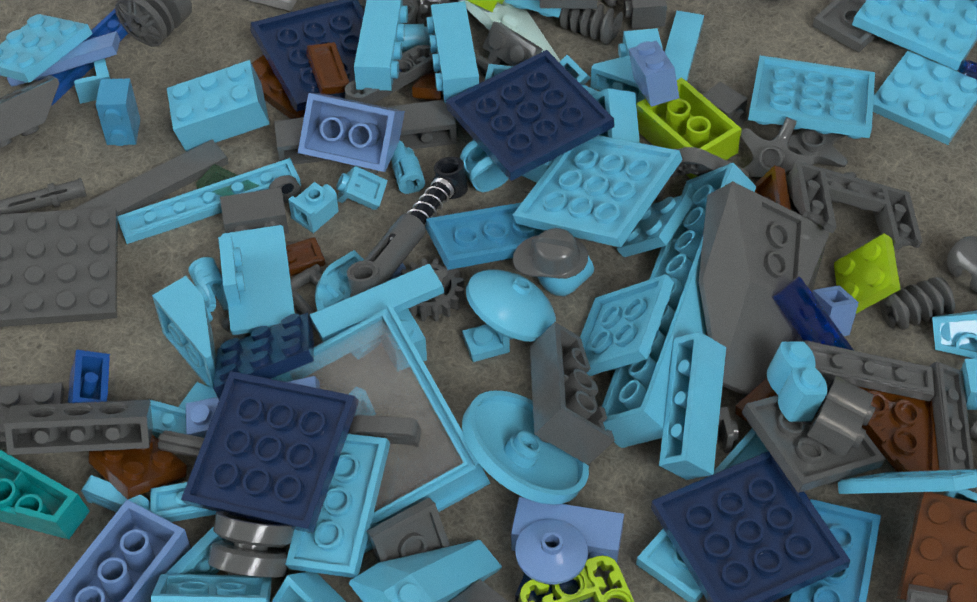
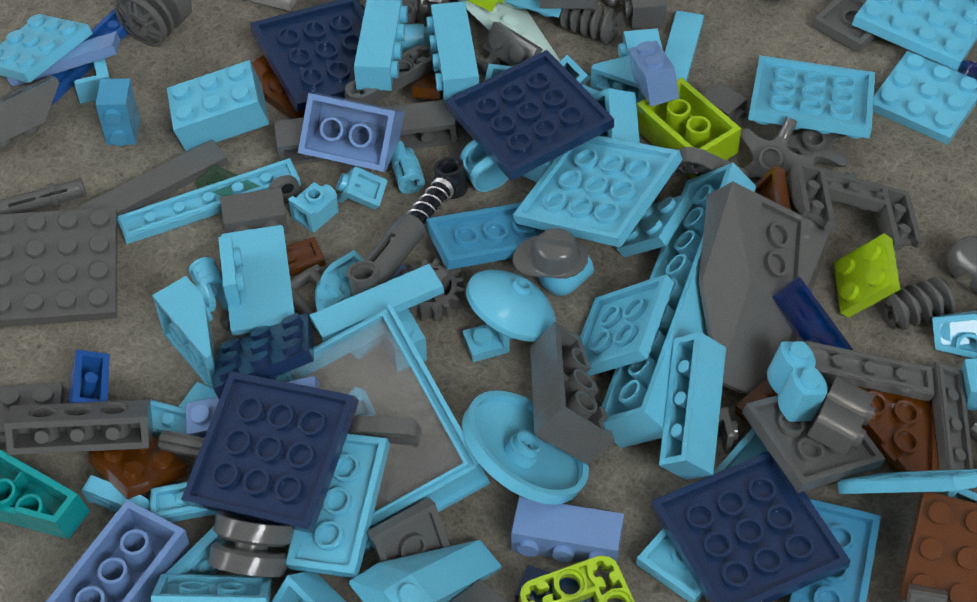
reddish brown tile [306,42,350,95] -> none
medium blue dish [515,519,588,585] -> none
medium blue brick [805,285,859,340] -> none

